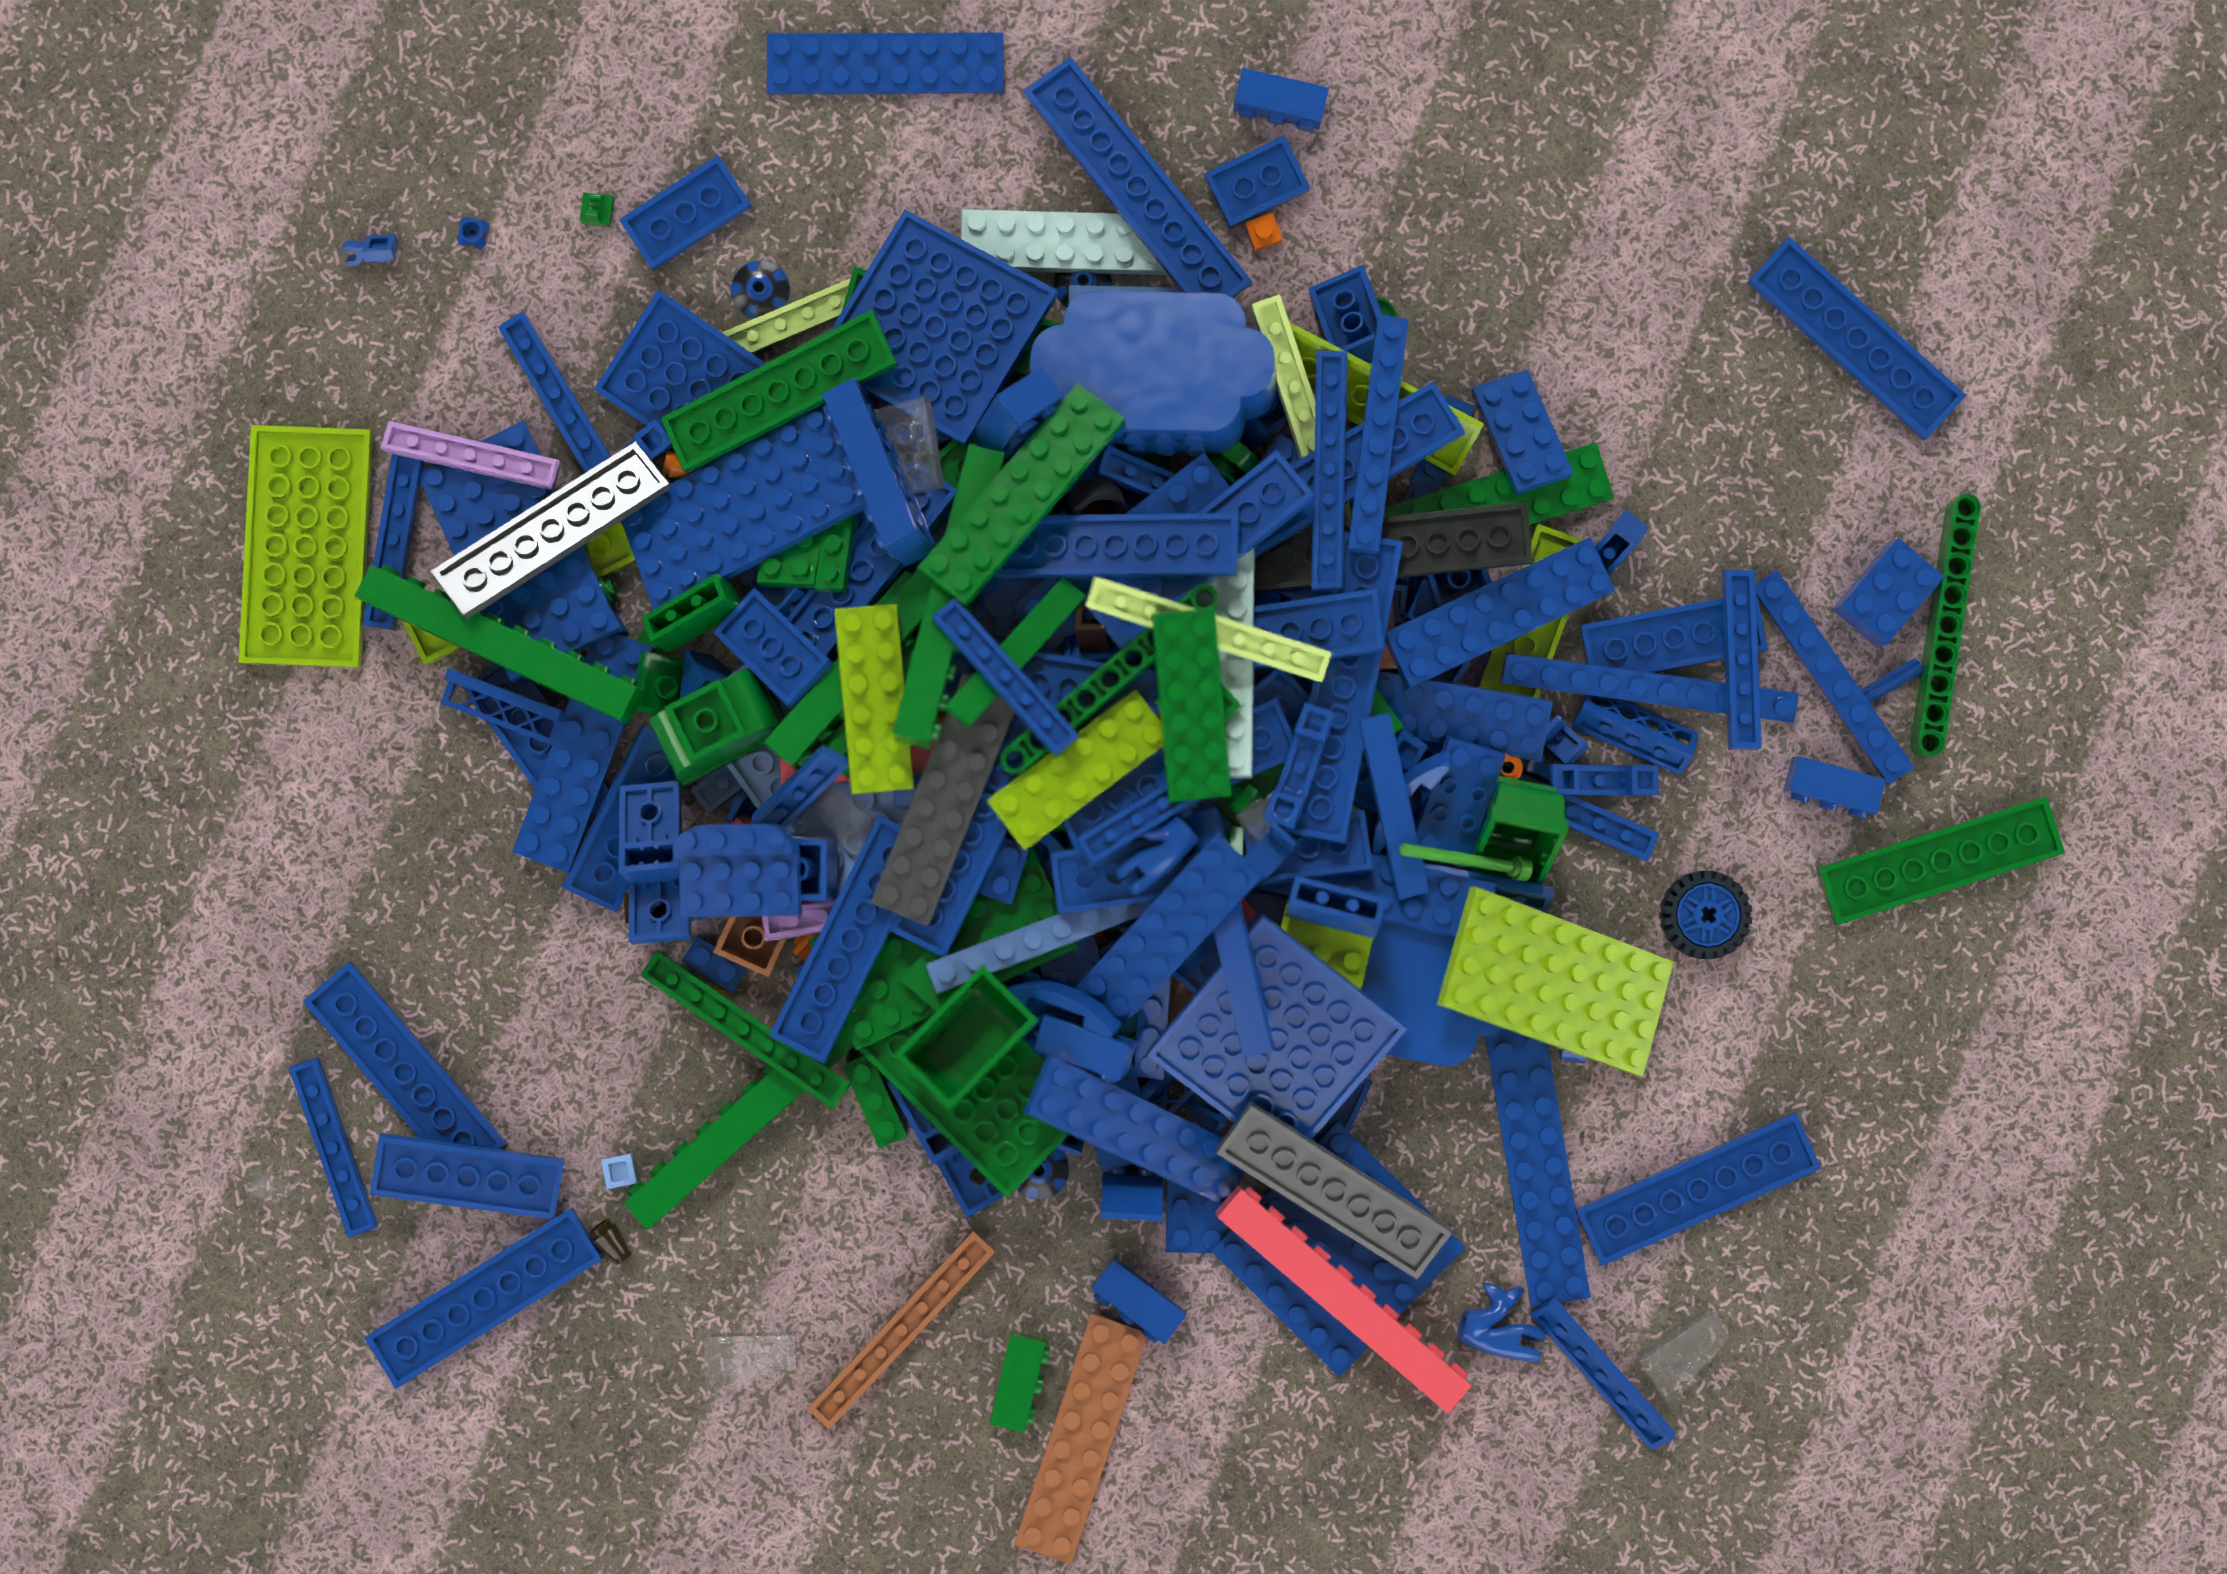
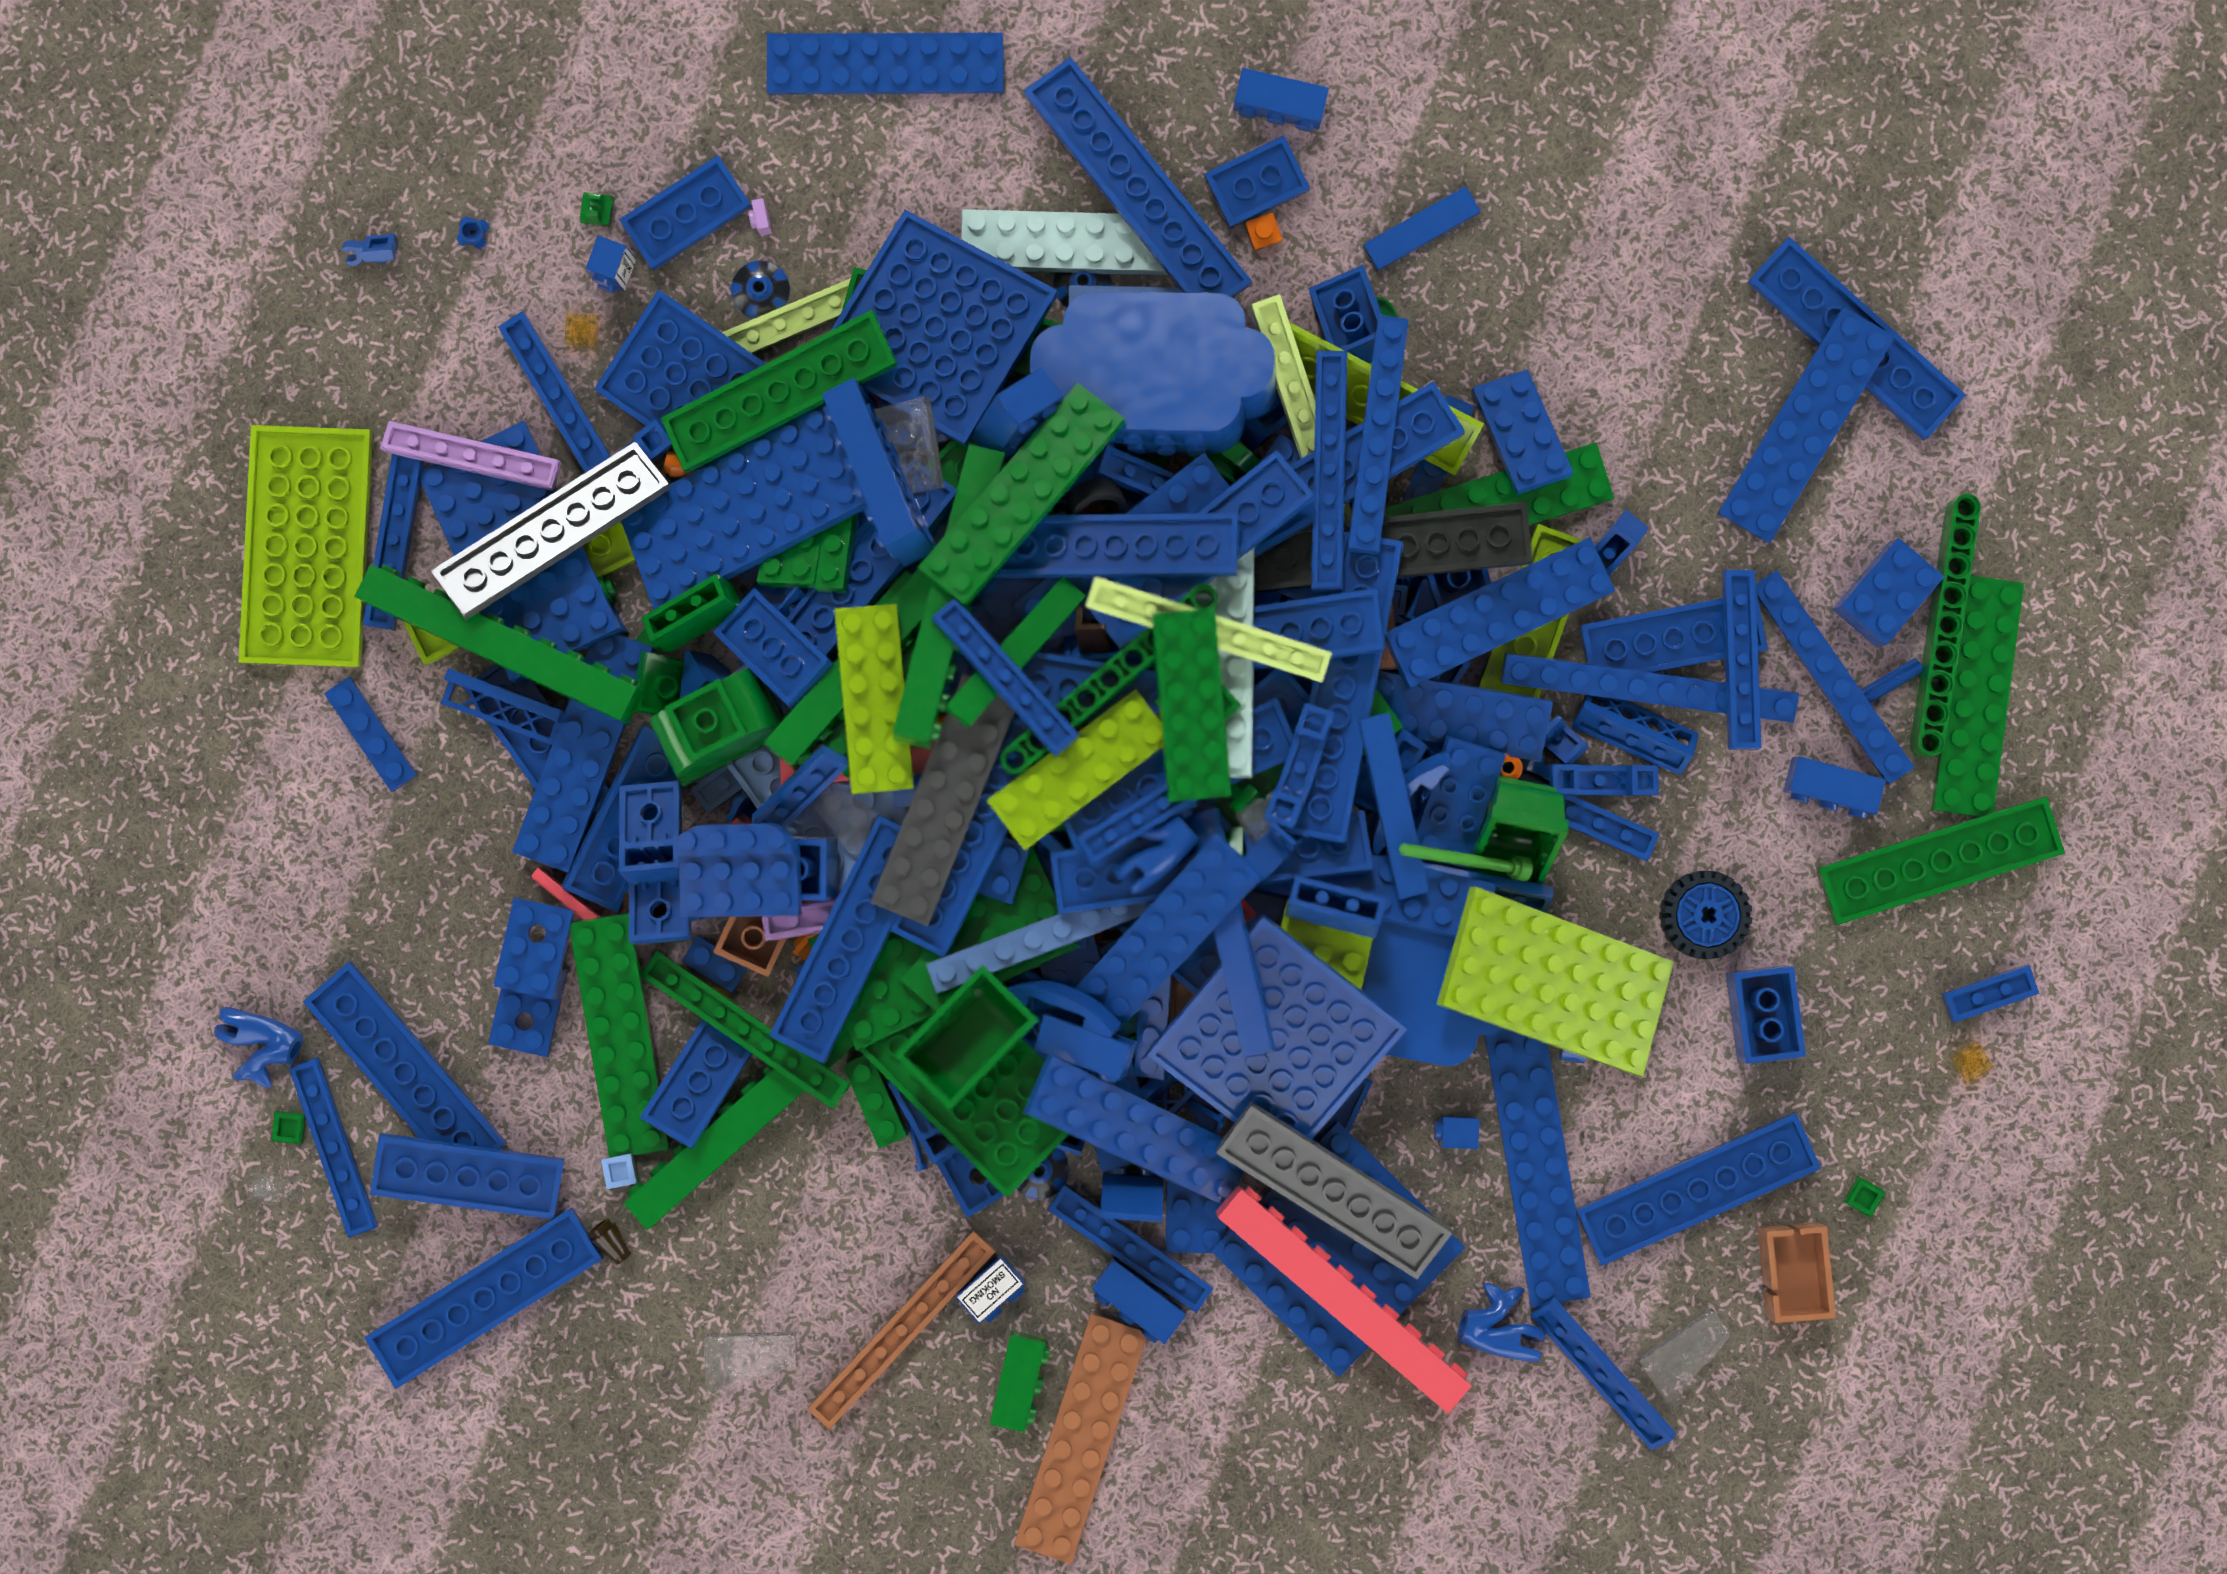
none -> blue piece [214,1007,303,1088]
none -> green tile [271,1111,306,1144]
none -> blue plate [324,677,418,792]
none -> blue bracket [488,897,575,1057]
none -> coral tile [531,868,603,920]
none -> clear yellow tile [564,314,597,347]
none -> green plate [570,913,670,1158]
none -> blue brick [585,235,636,294]
none -> blue plate [640,1019,752,1149]
none -> lavender plate [748,198,772,236]
none -> blue piece [906,1118,928,1171]
none -> brick [956,1254,1026,1325]
none -> blue plate [1047,1184,1213,1313]
none -> blue tile [1363,186,1481,272]
none -> blue brick [1434,1115,1480,1149]
none -> blue plate [1717,307,1895,544]
none -> blue brick [1726,965,1806,1064]
none -> nougat piece [1757,1222,1836,1323]
none -> green tile [1843,1176,1886,1218]
none -> green plate [1931,575,2024,817]
none -> blue plate [1941,965,2040,1022]
none -> clear yellow tile [1950,1041,1994,1083]

